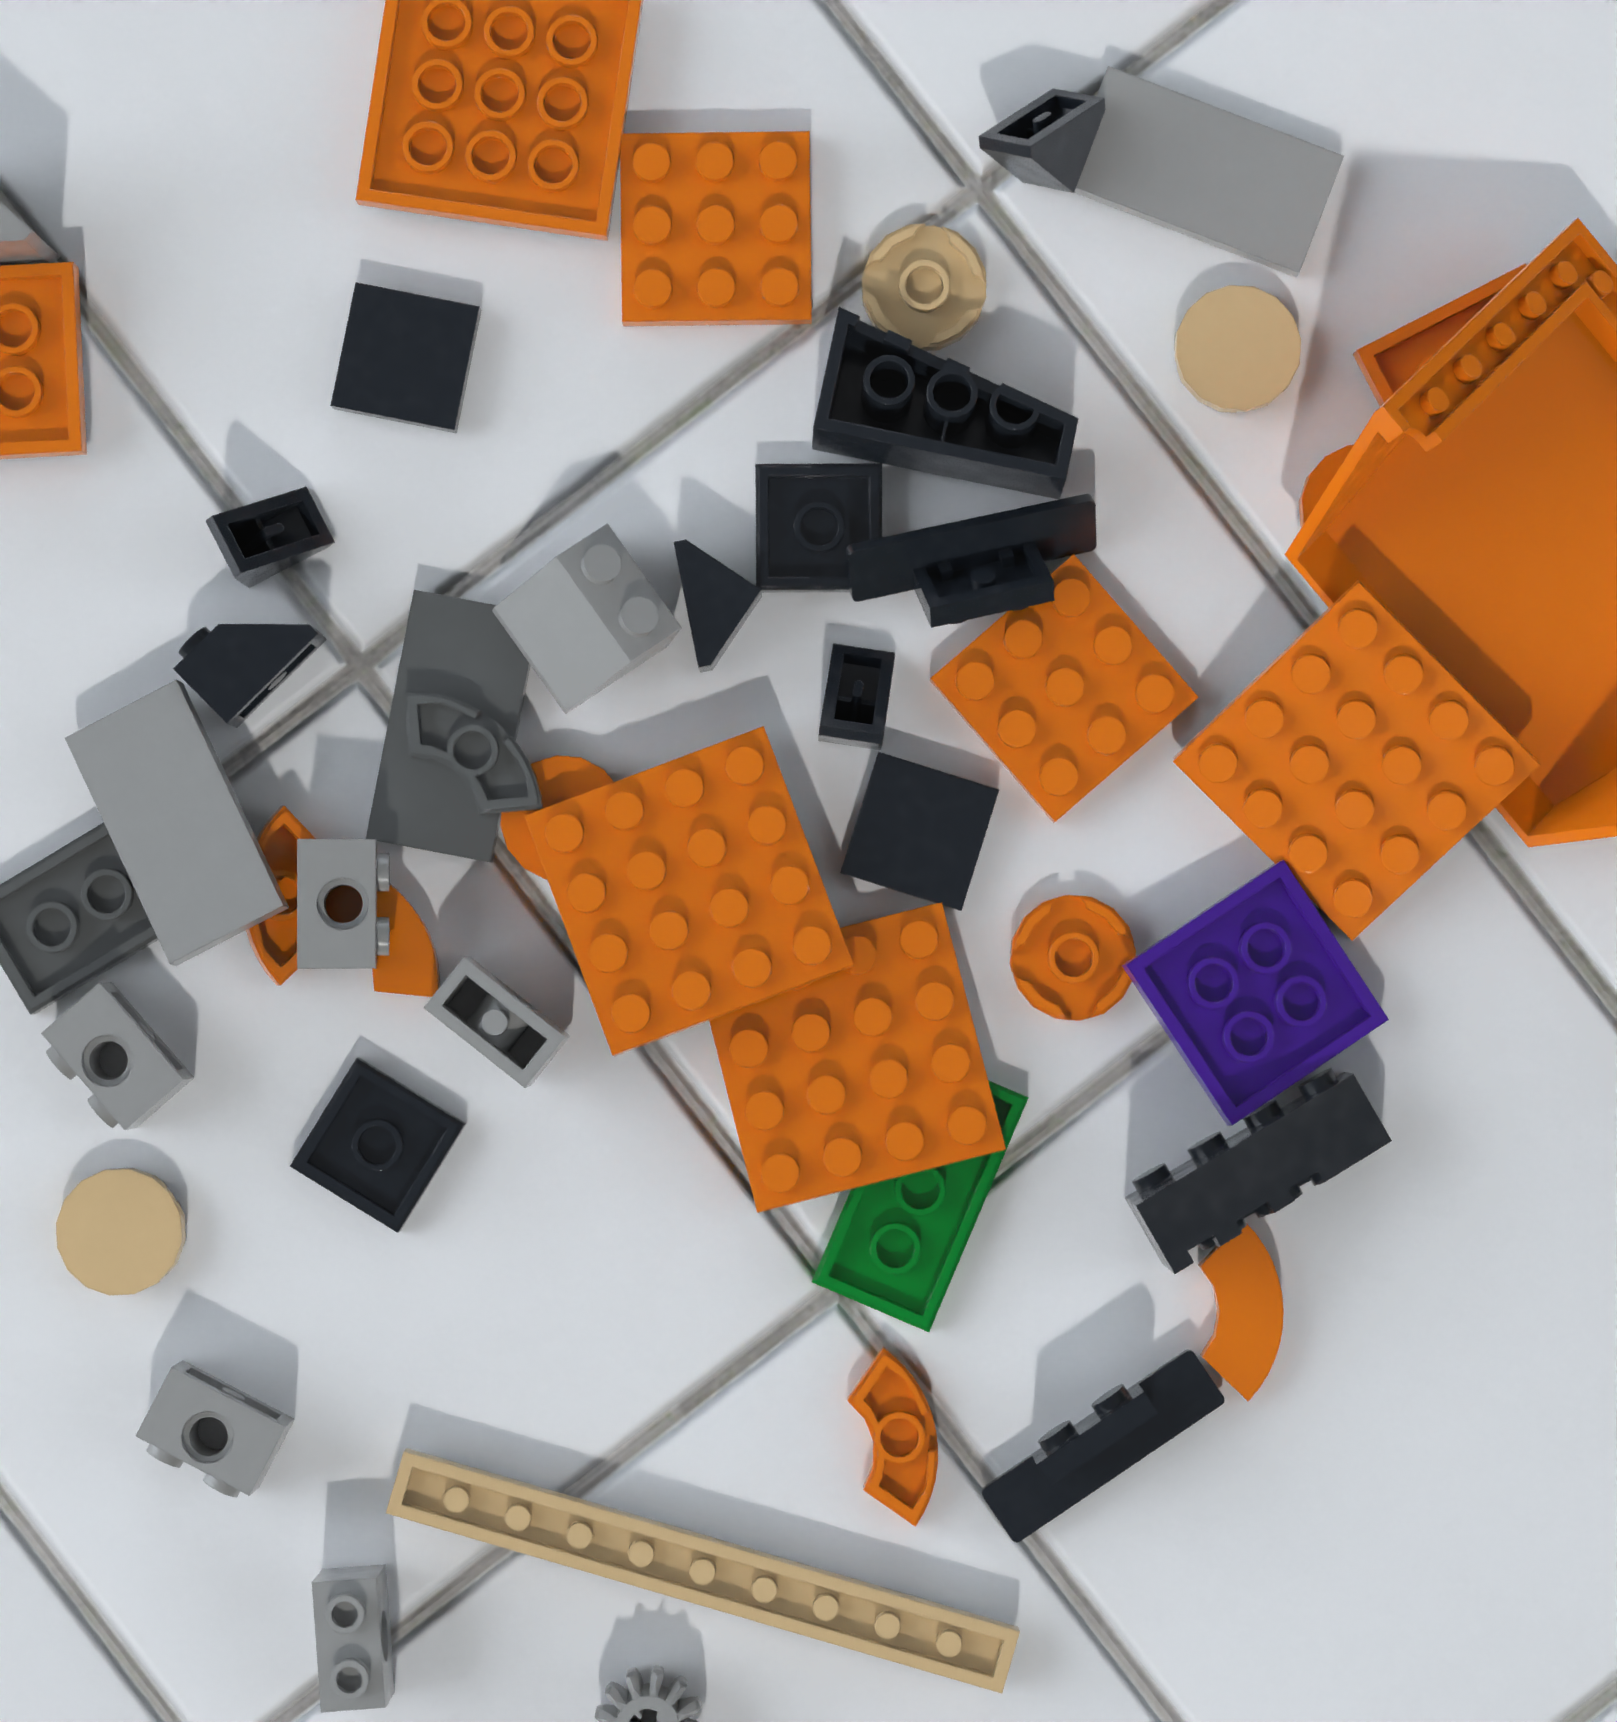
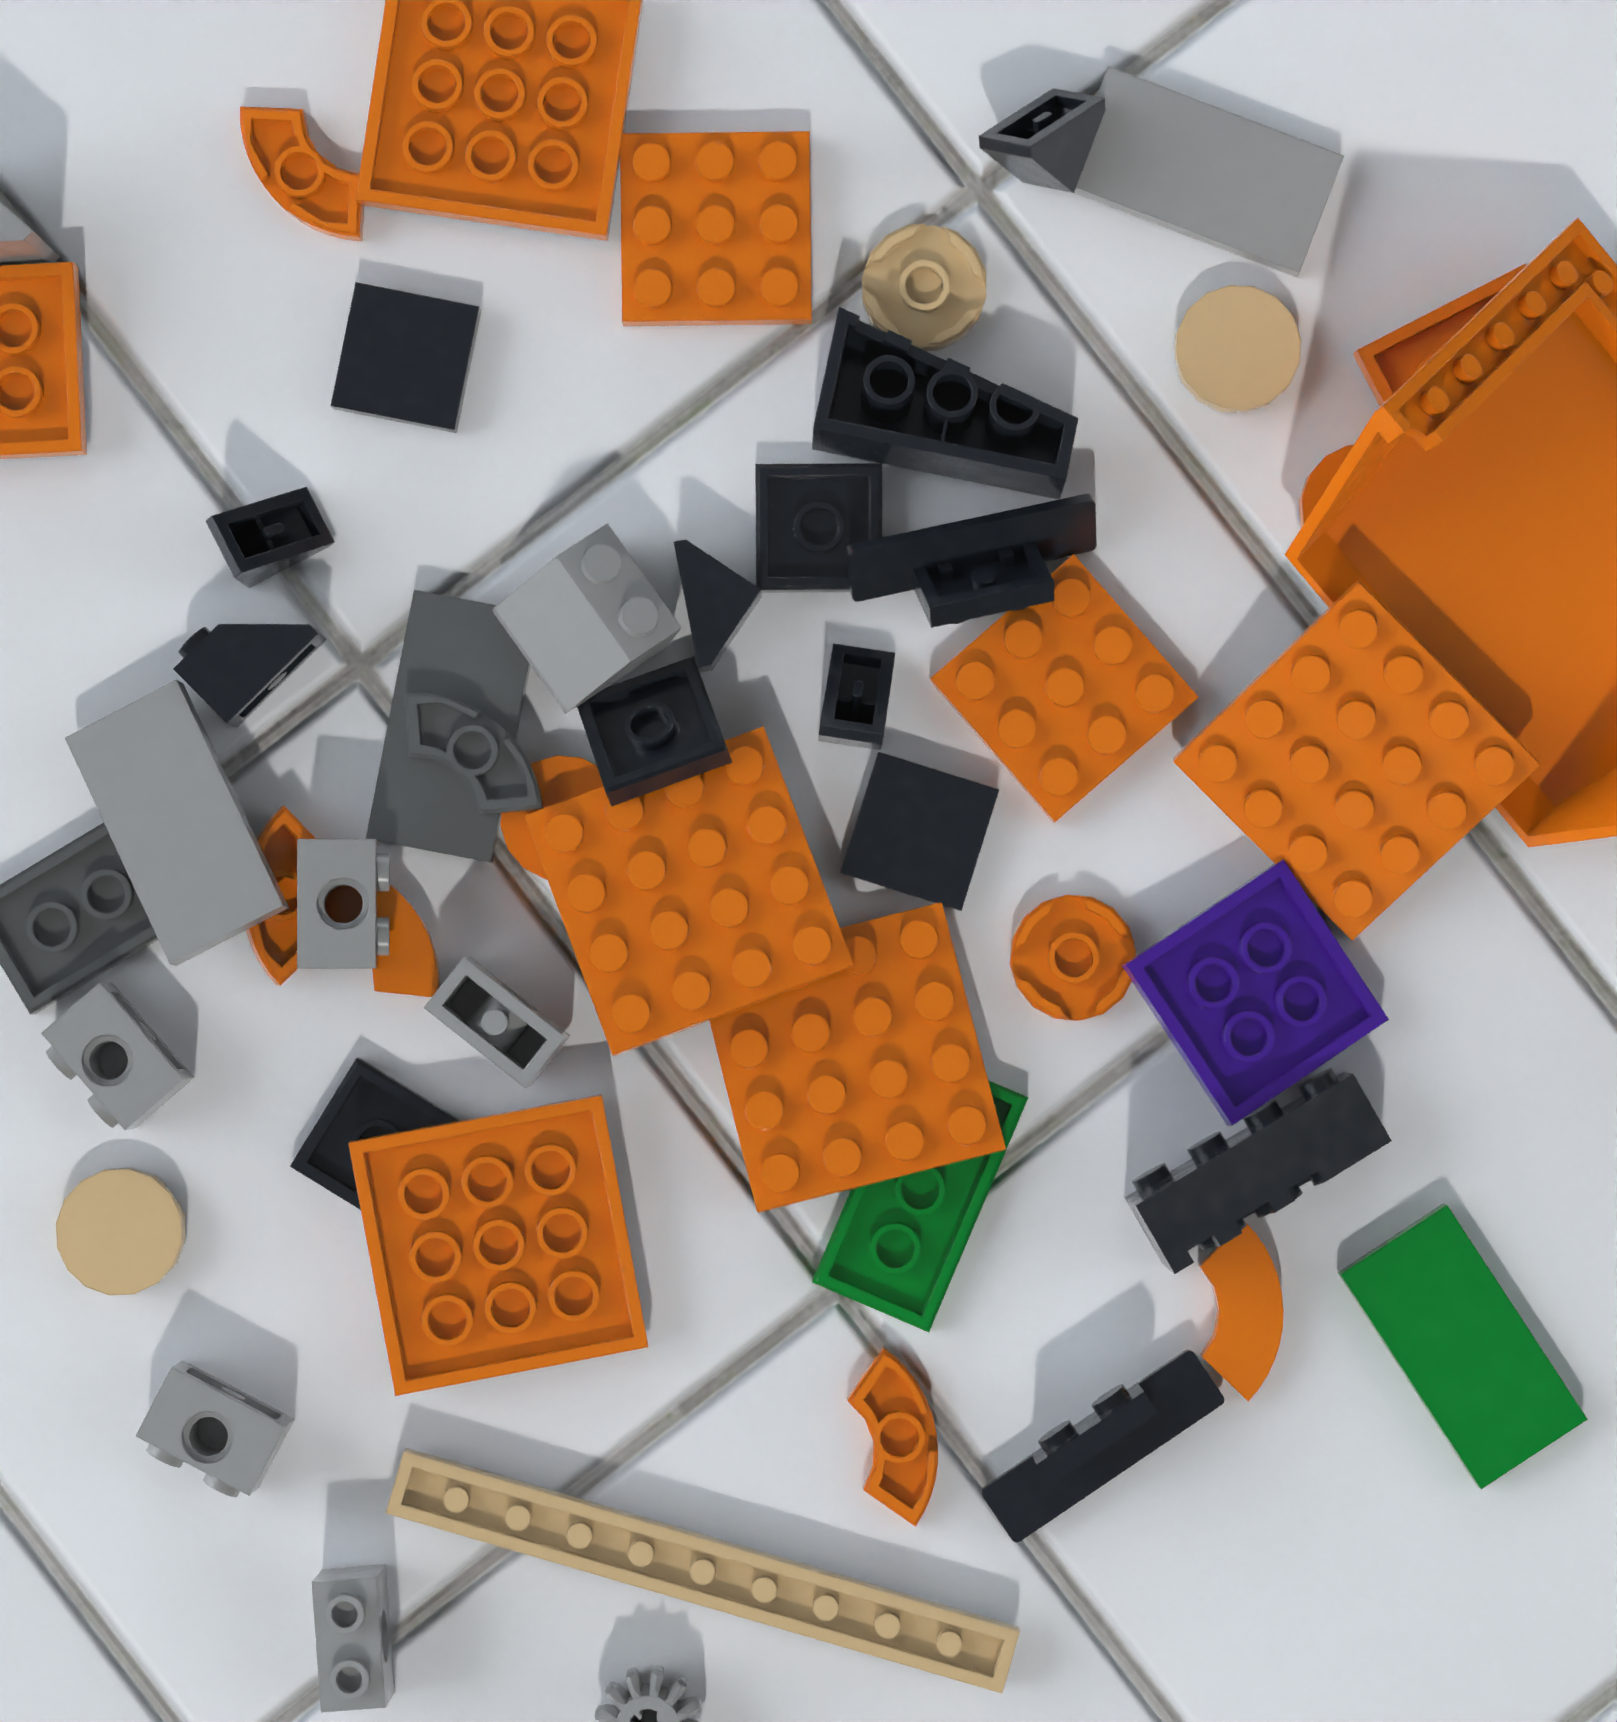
none -> orange tile [240,106,364,241]
none -> orange plate [348,1094,648,1396]
none -> black tile [577,656,732,807]
none -> green tile [1337,1203,1588,1489]

